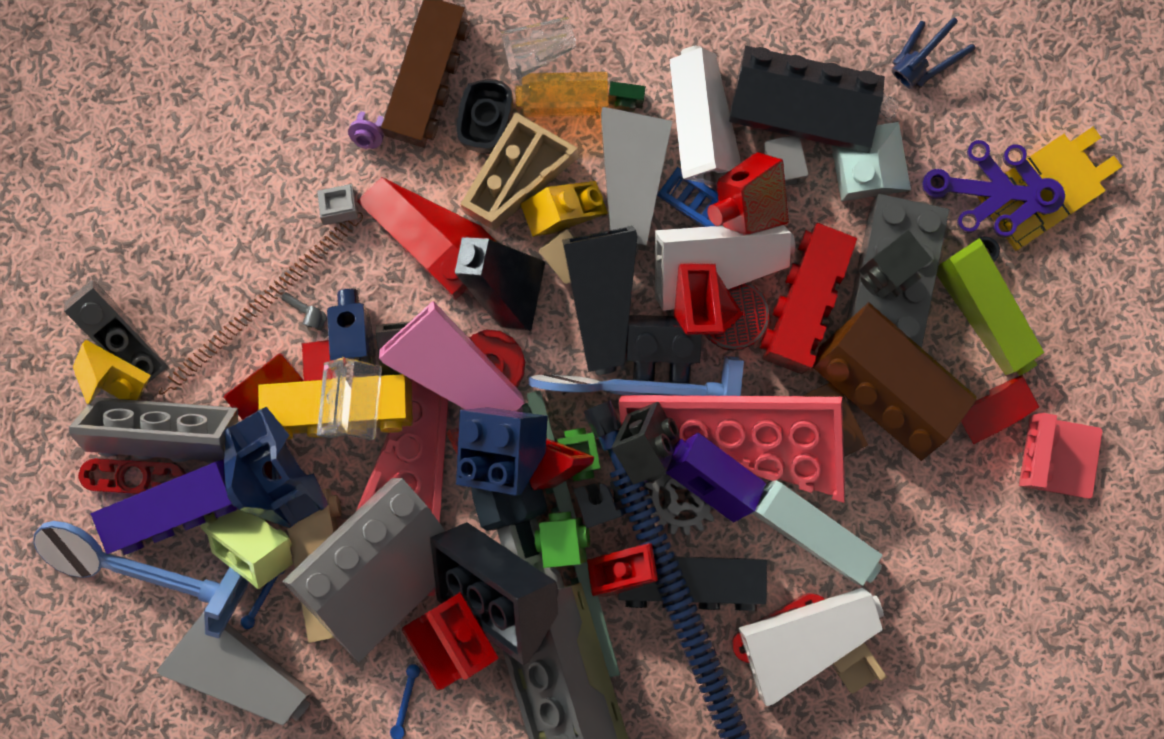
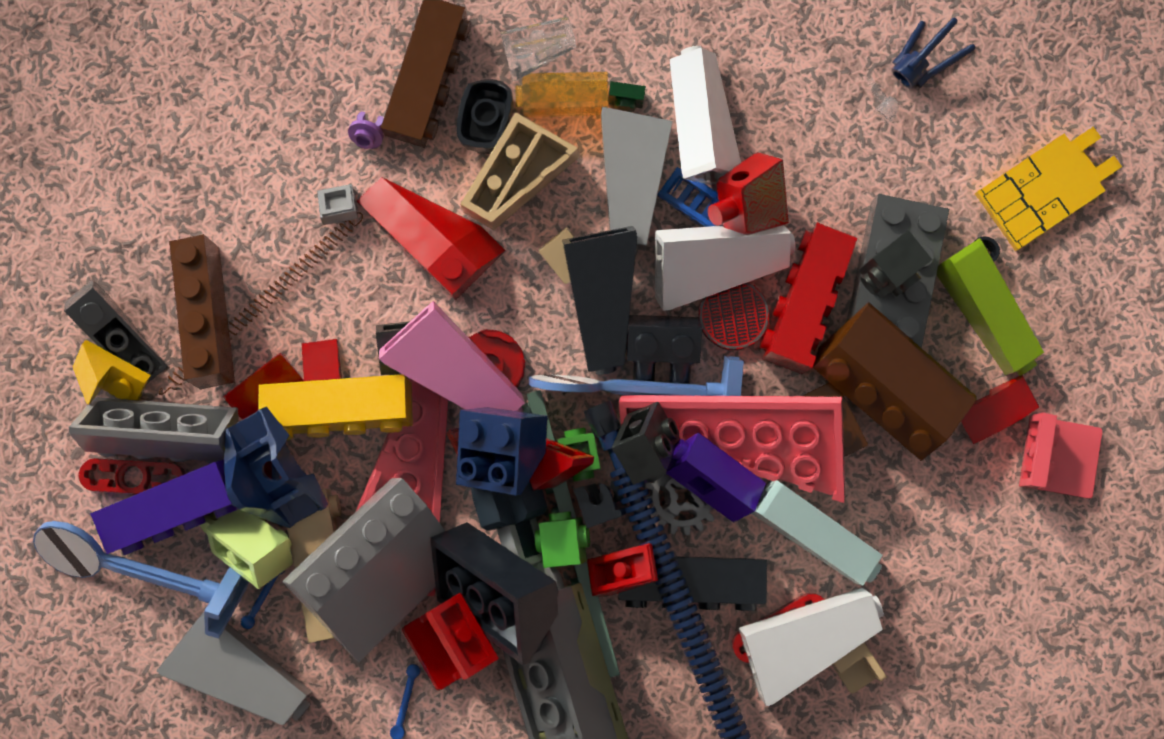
dark grey hand [282,292,327,331] -> none
clear panel [317,357,382,440] -> none
dark blue torso [327,289,377,378] -> none
black slope [455,237,546,331] -> none
yellow slope [521,181,608,237] -> none
red slope [674,264,743,335] -> none
black slope [729,45,885,153] -> none
light grey panel [764,136,809,186] -> none
light aqua slope [831,122,911,201] -> none
dark purple plant [922,140,1065,238] -> none
none -> reddish brown brick [169,234,235,390]

